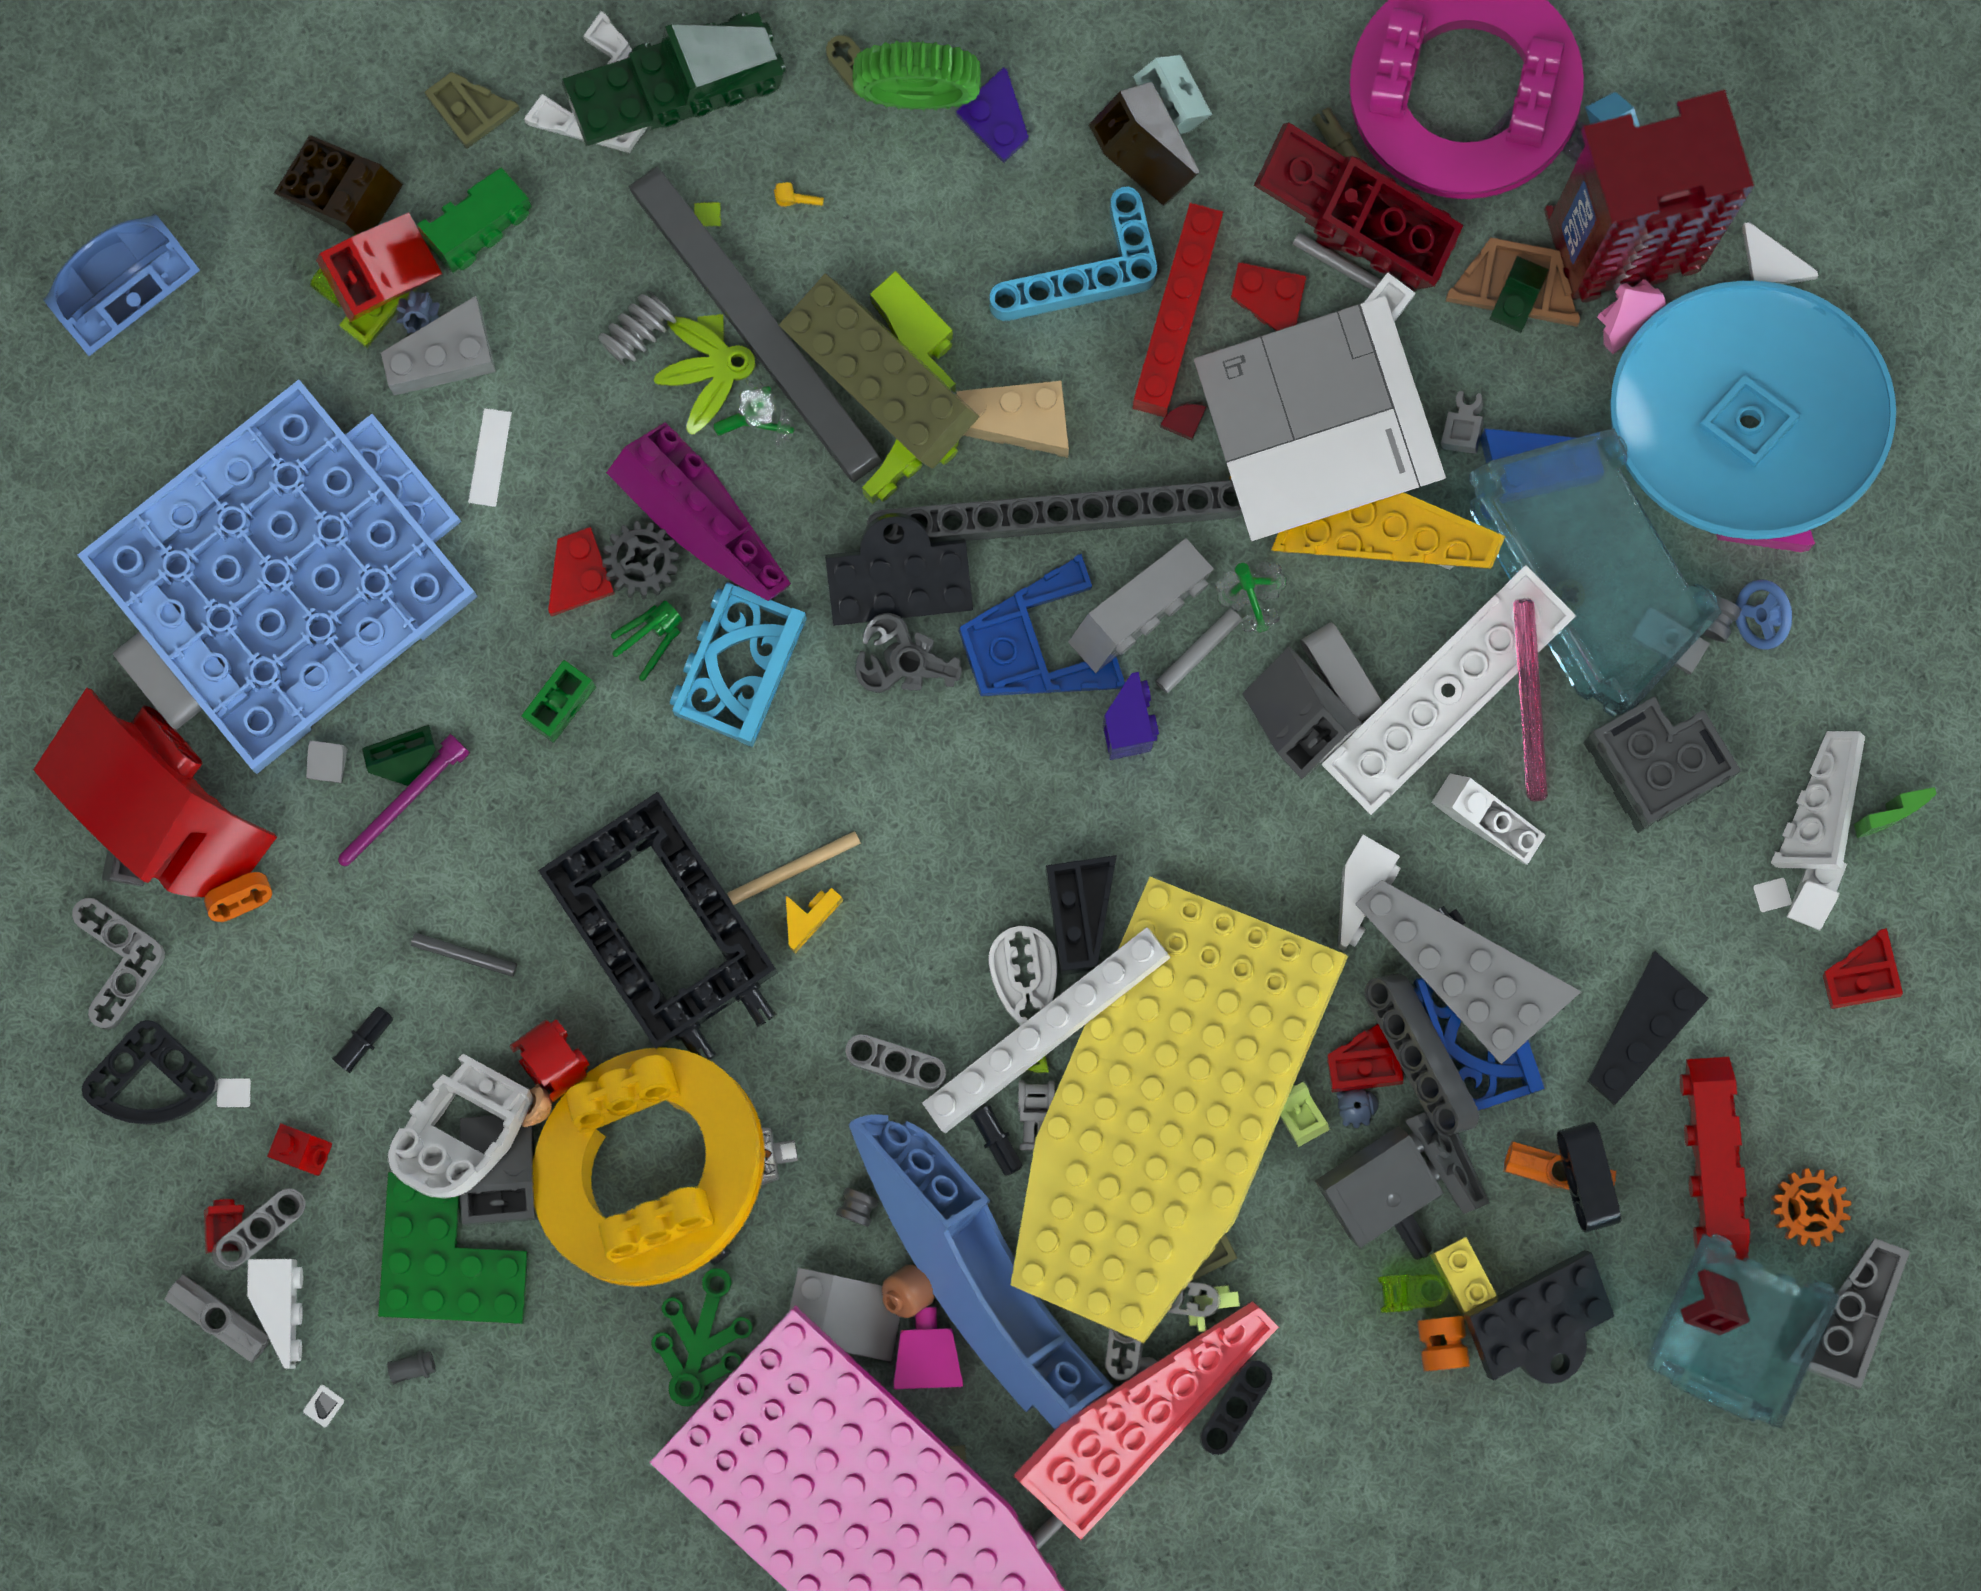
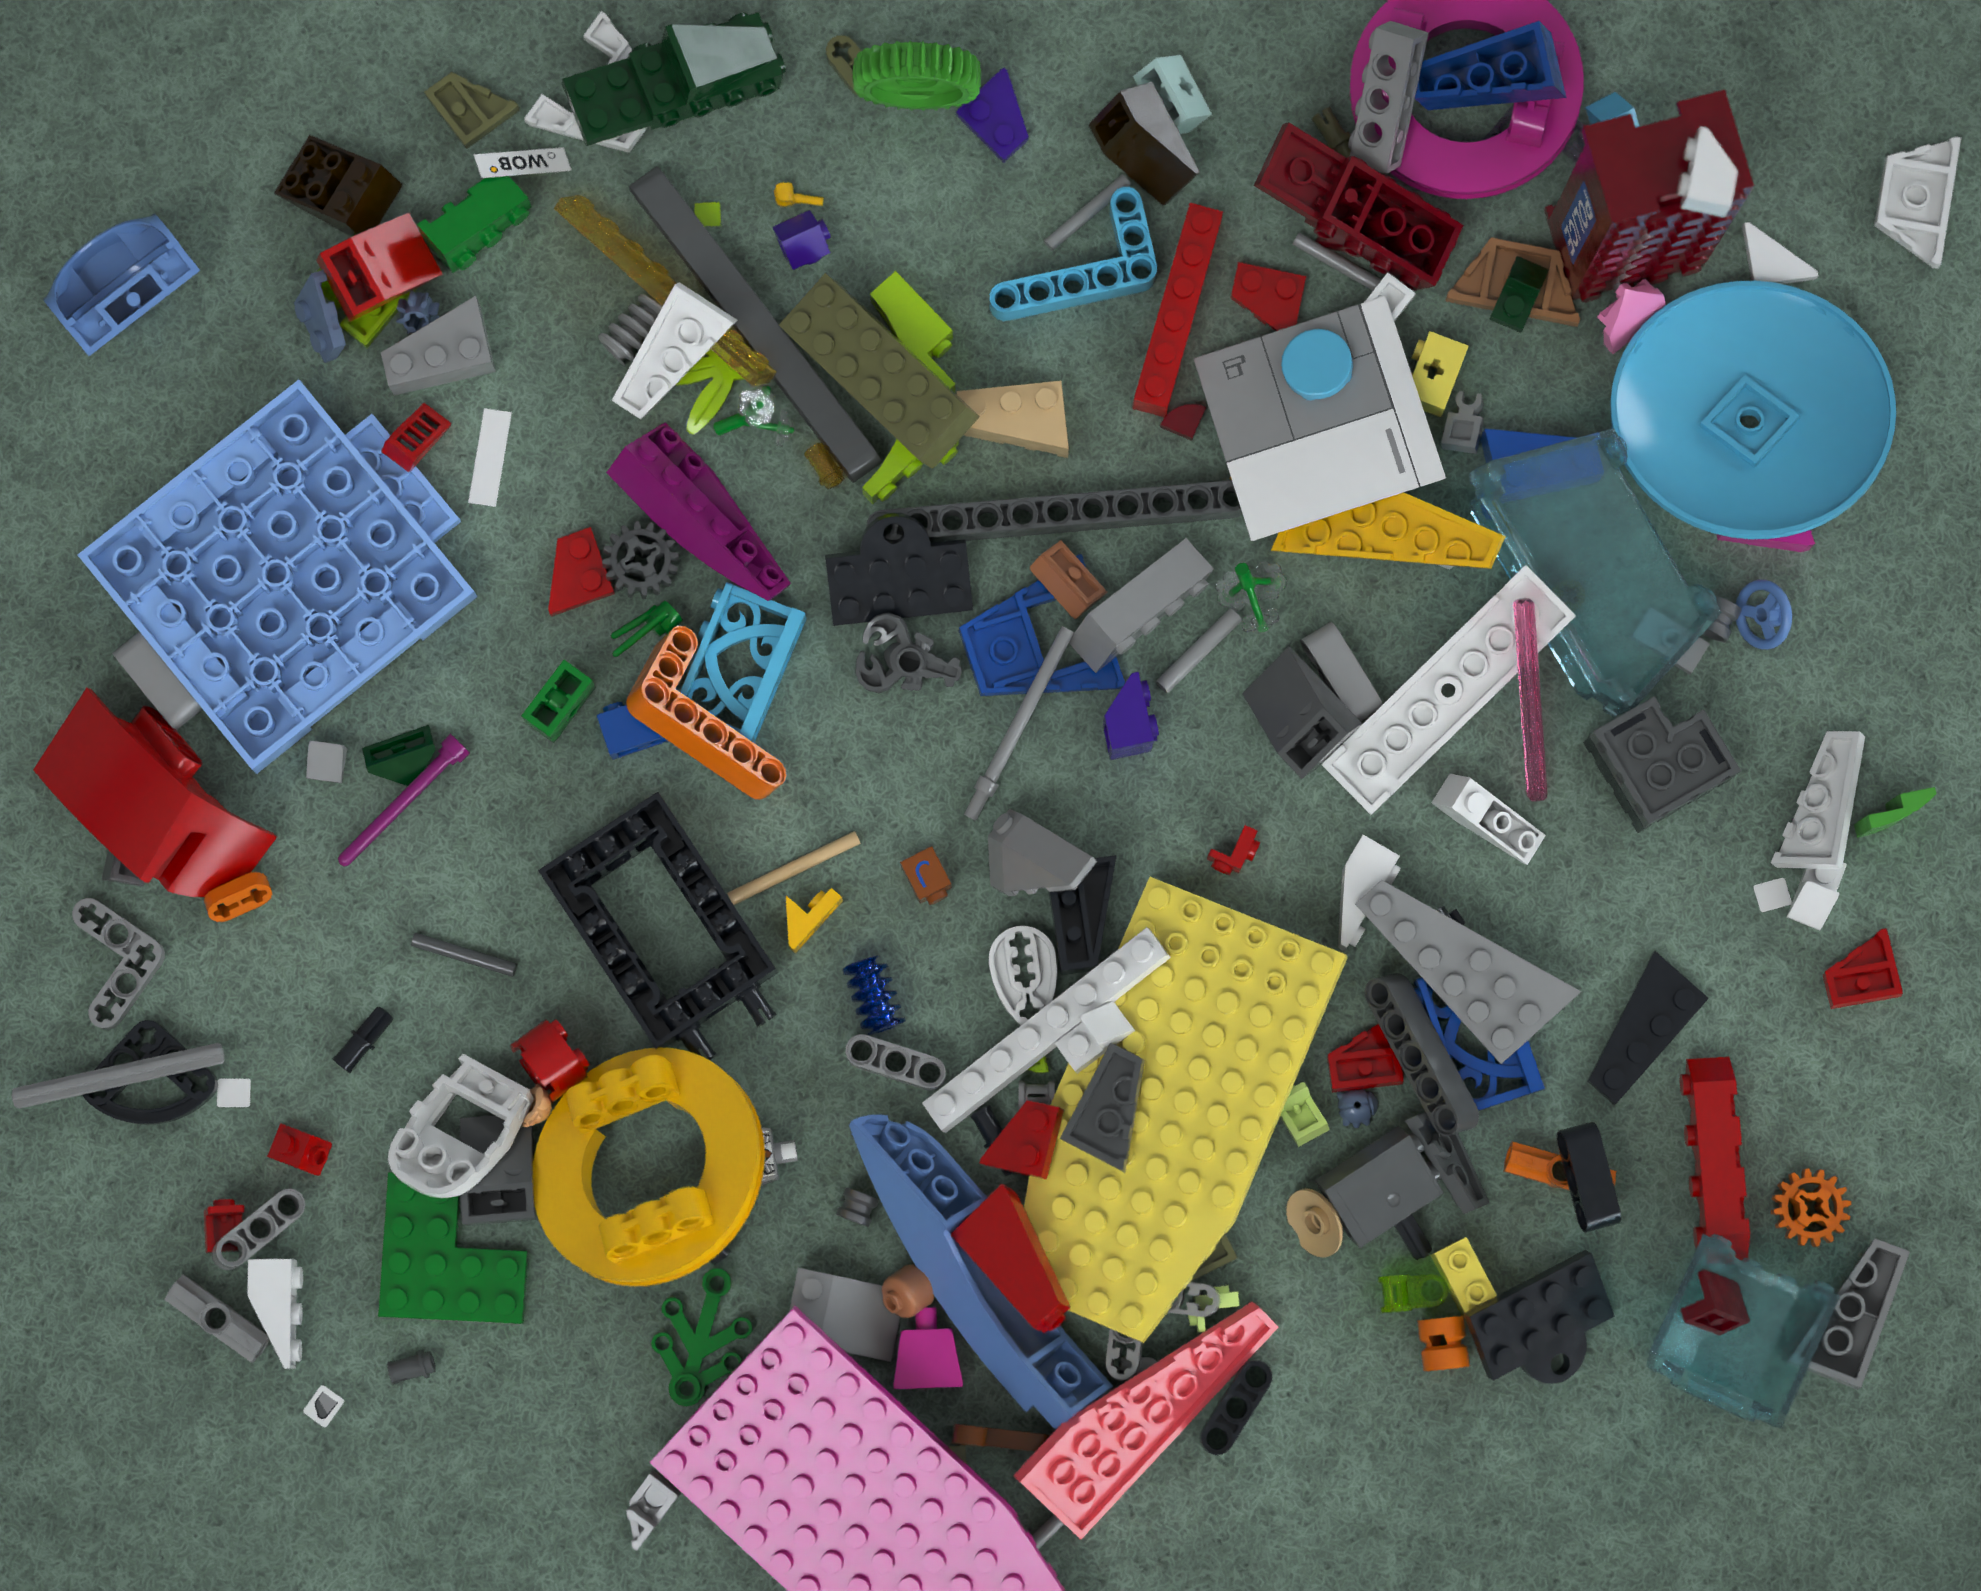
none -> light grey axle [12,1043,225,1109]
none -> sand blue wing [294,270,346,363]
none -> red slope [381,403,452,473]
none -> white sticker [474,148,572,178]
none -> clear yellow plate [554,195,777,387]
none -> blue brick [597,702,668,760]
none -> white wing [612,282,738,419]
none -> orange beam [626,626,786,800]
none -> light grey slope [626,1470,681,1551]
none -> dark purple brick [772,210,831,270]
none -> clear yellow pin [804,443,844,489]
none -> clear blue piece [842,956,906,1035]
none -> dark orange brick [900,846,952,905]
none -> red slope [951,1184,1071,1333]
none -> reddish brown beam [952,1424,1051,1452]
none -> light grey bar [964,626,1074,821]
none -> red wing [979,1100,1064,1180]
none -> light grey wedge [988,809,1097,896]
none -> nougat slope [1030,540,1107,619]
none -> light grey bar [1044,174,1131,251]
none -> white slope [1055,1001,1135,1074]
none -> dark grey wing [1060,1043,1145,1173]
none -> red bracket [1207,825,1260,875]
none -> medium azure tile [1281,329,1353,400]
none -> tan dish [1286,1189,1343,1257]
none -> light grey brick [1348,21,1428,174]
none -> light yellow brick [1411,331,1469,417]
none -> blue wedge [1415,21,1566,110]
none -> white slope [1677,127,1738,217]
none -> white wing [1874,137,1961,269]

